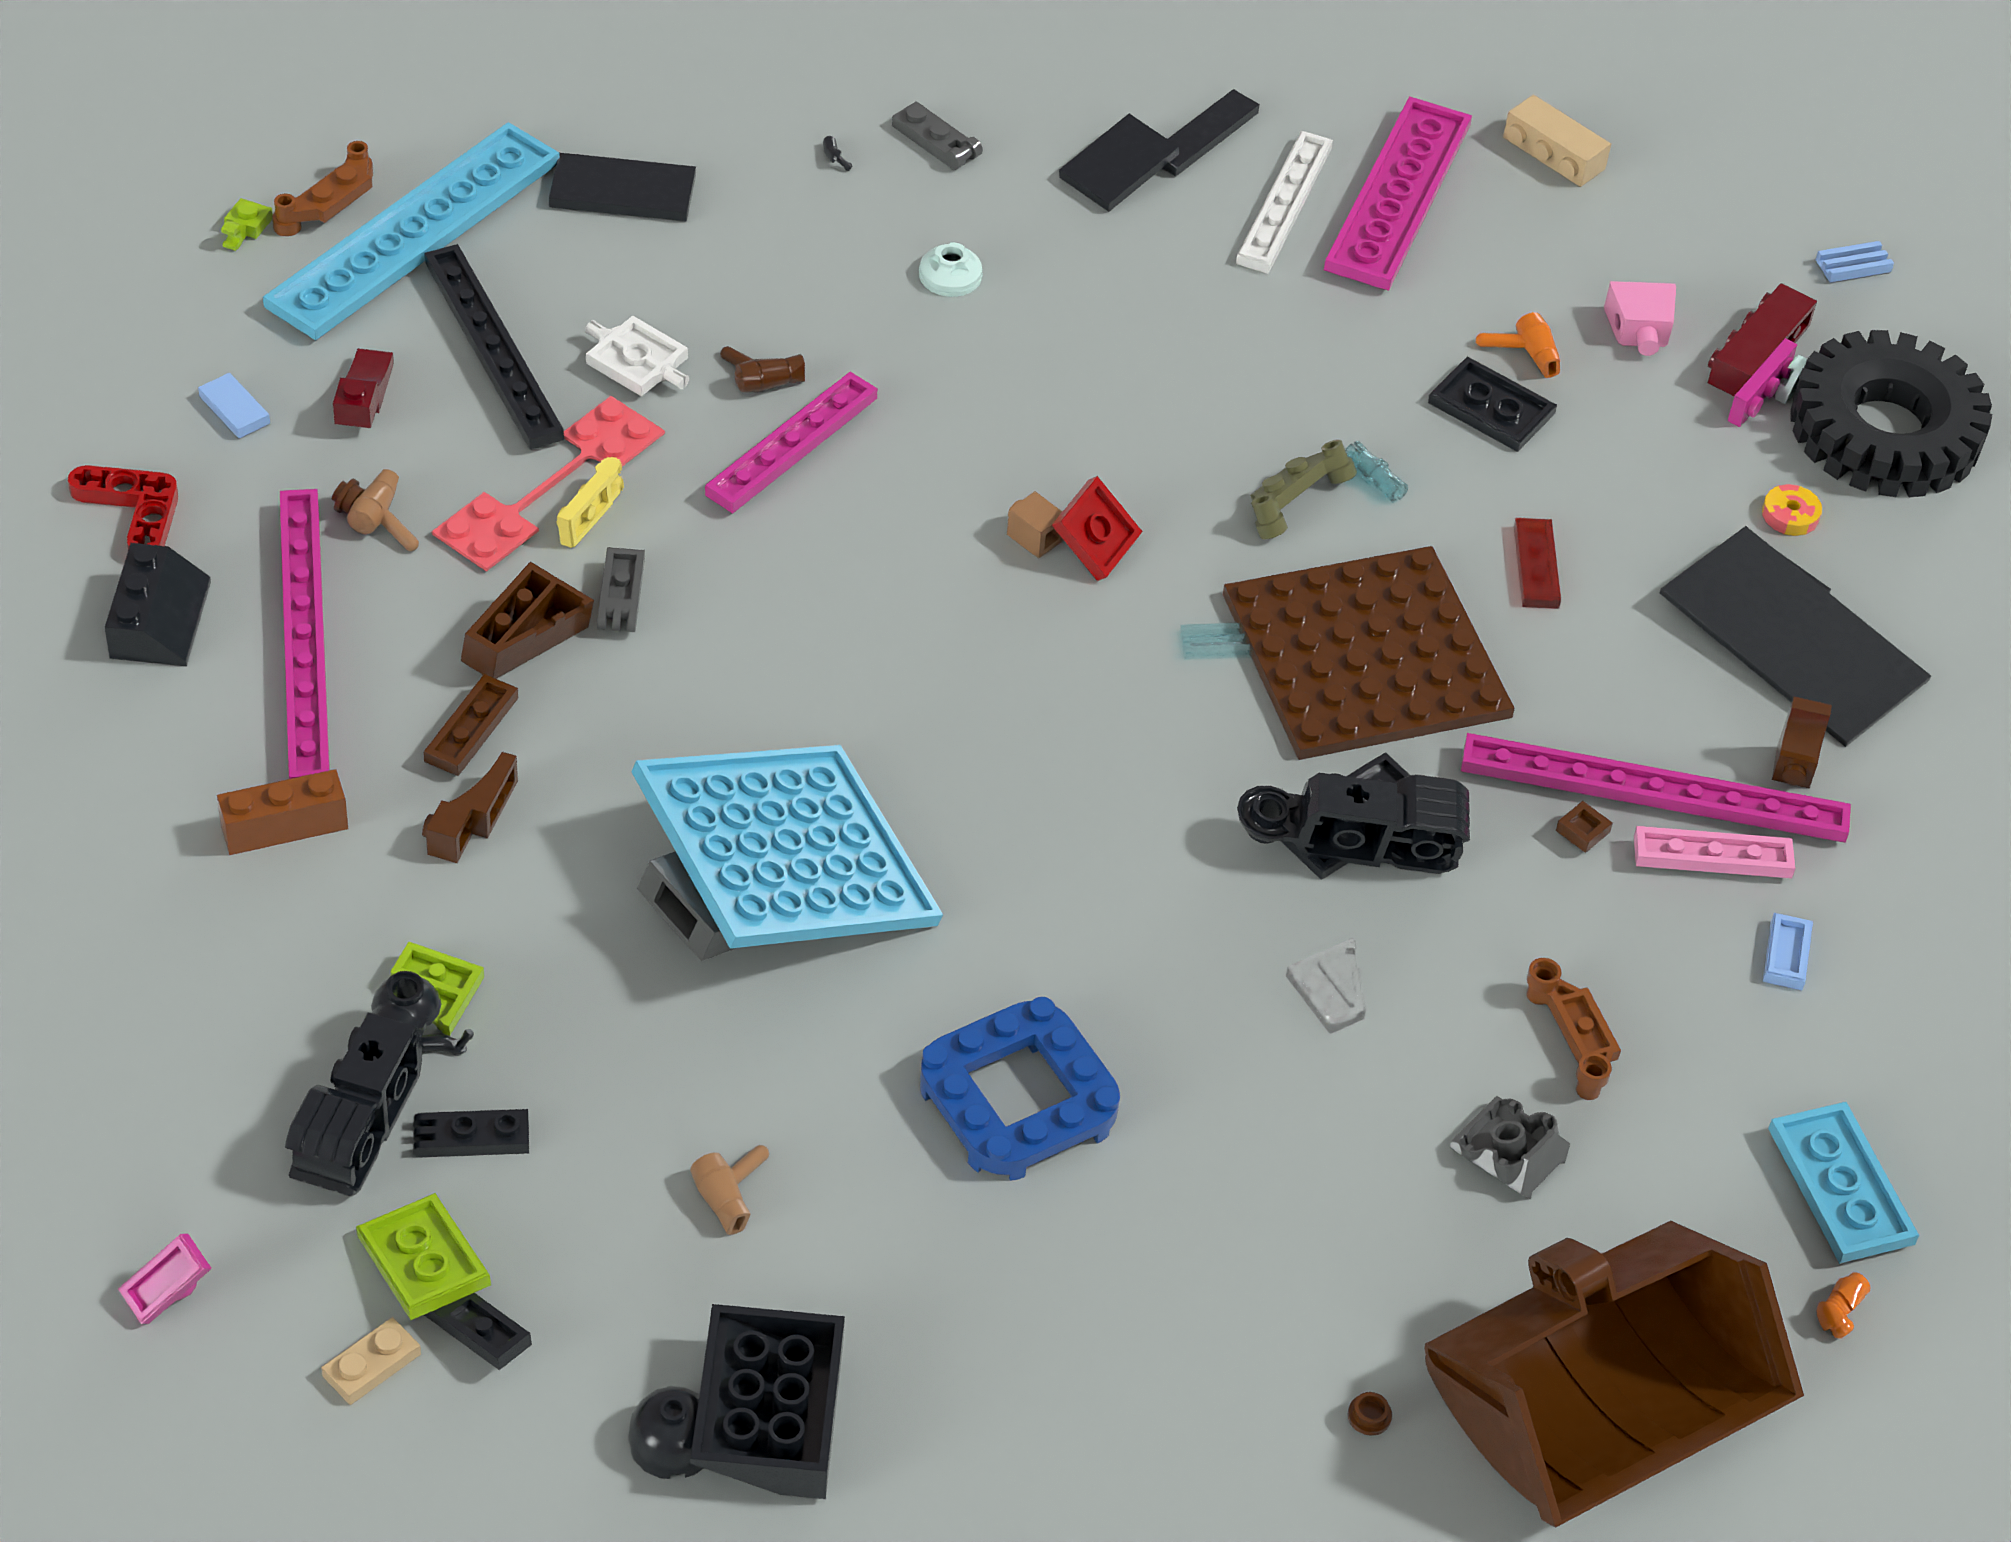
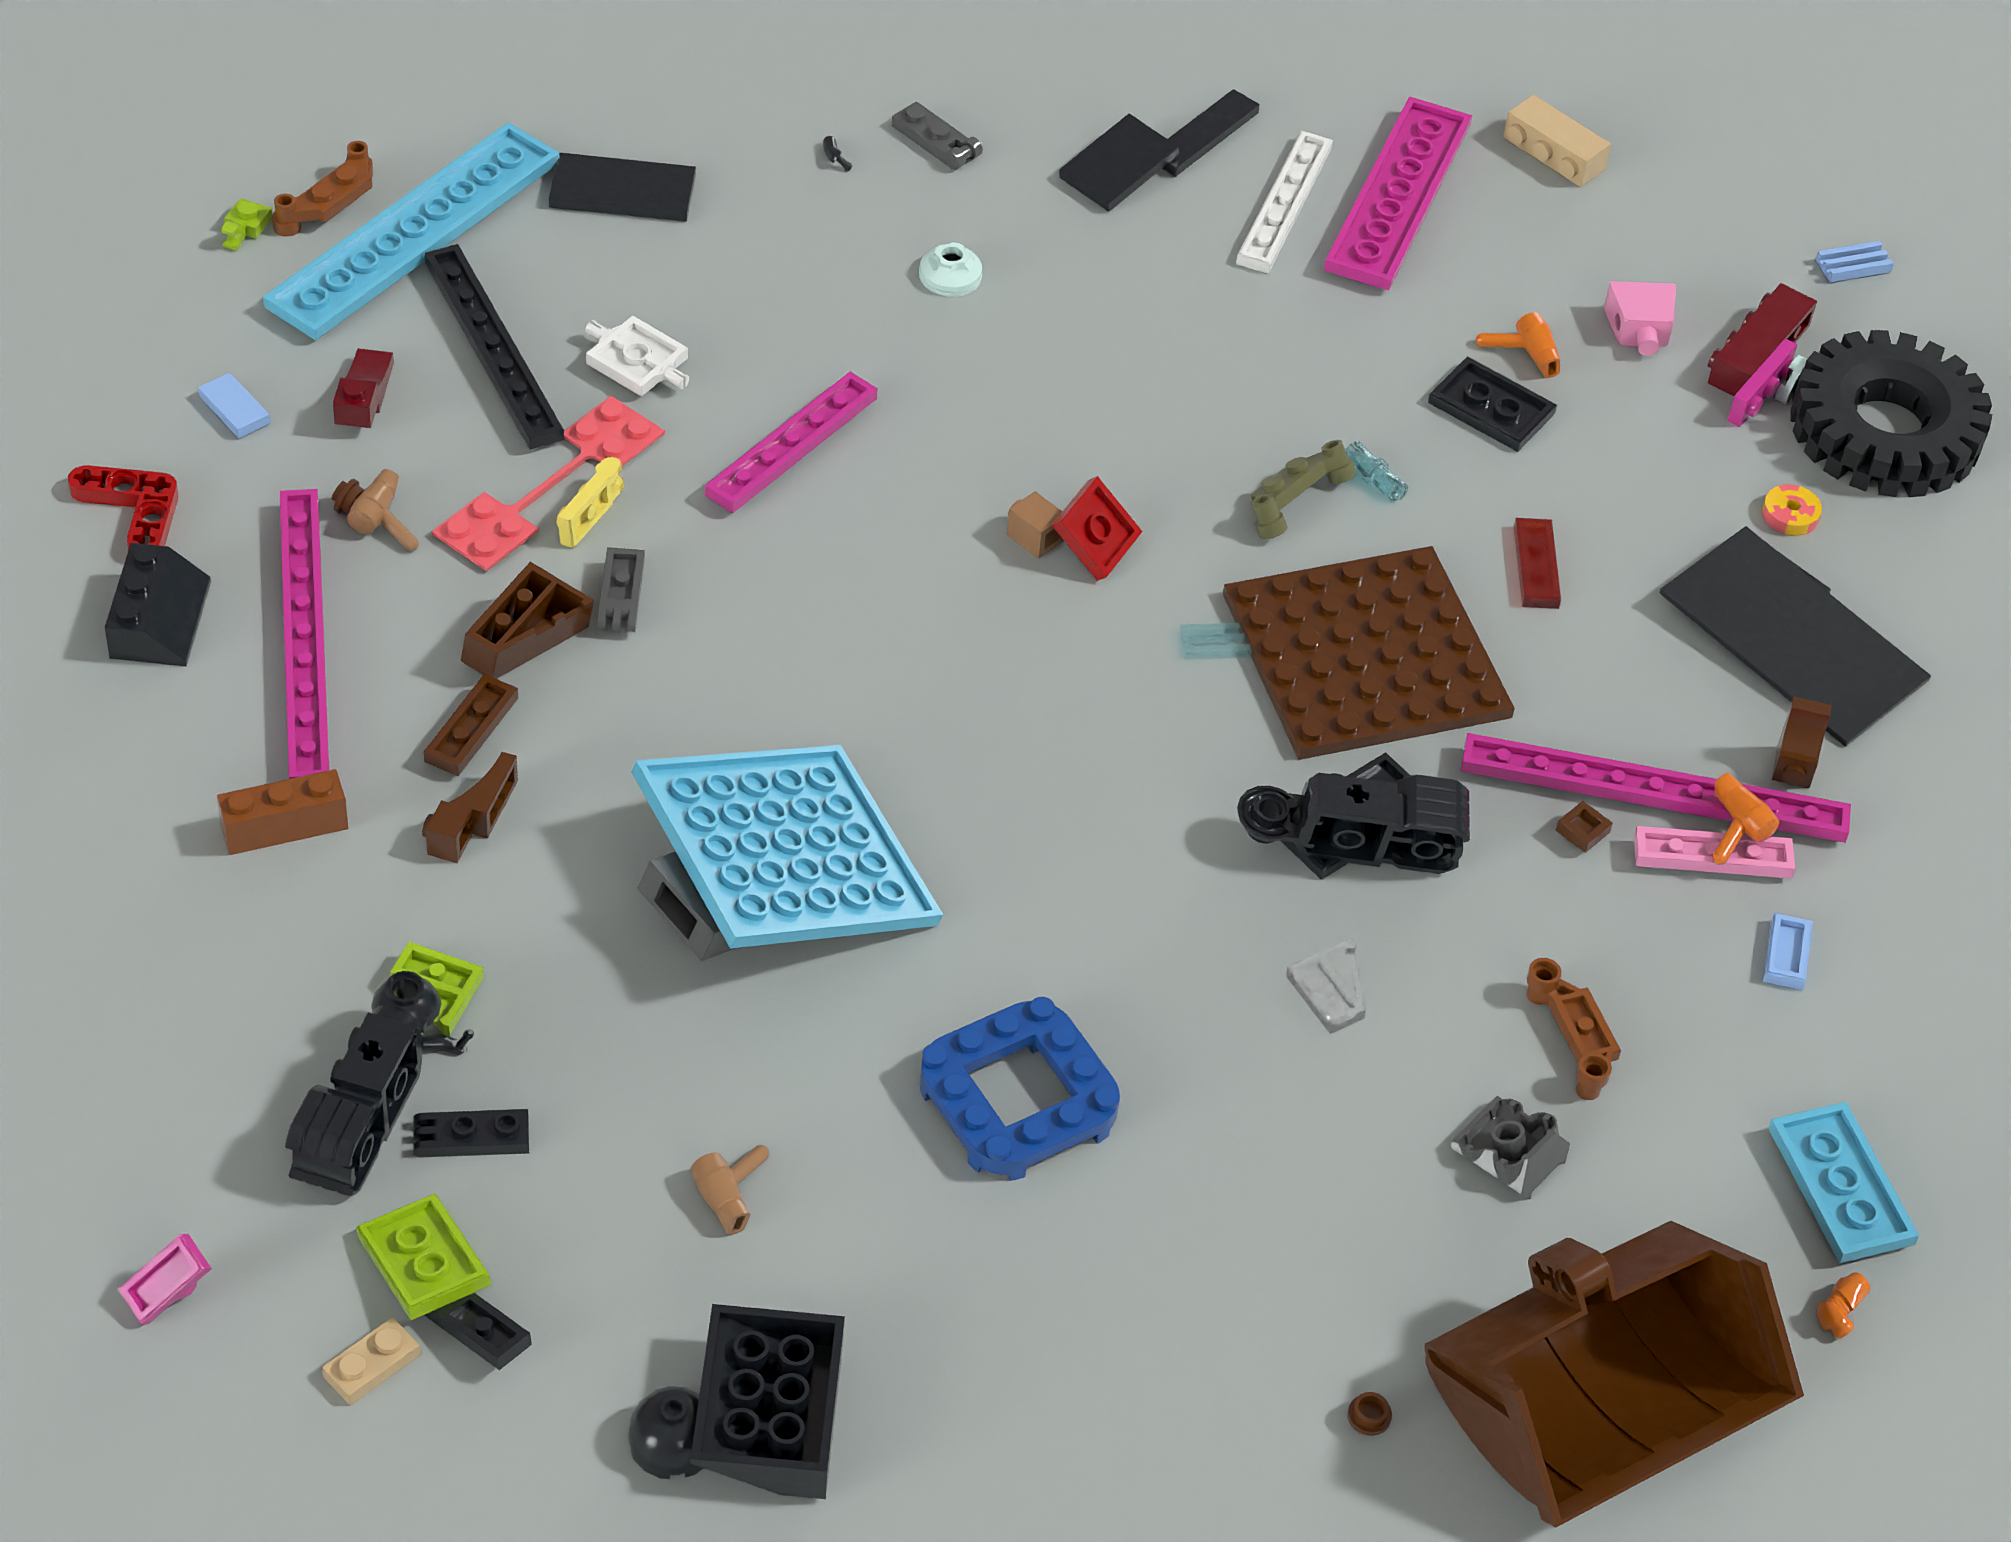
reddish brown piece [720,346,805,393] -> none
none -> orange piece [1712,772,1780,865]

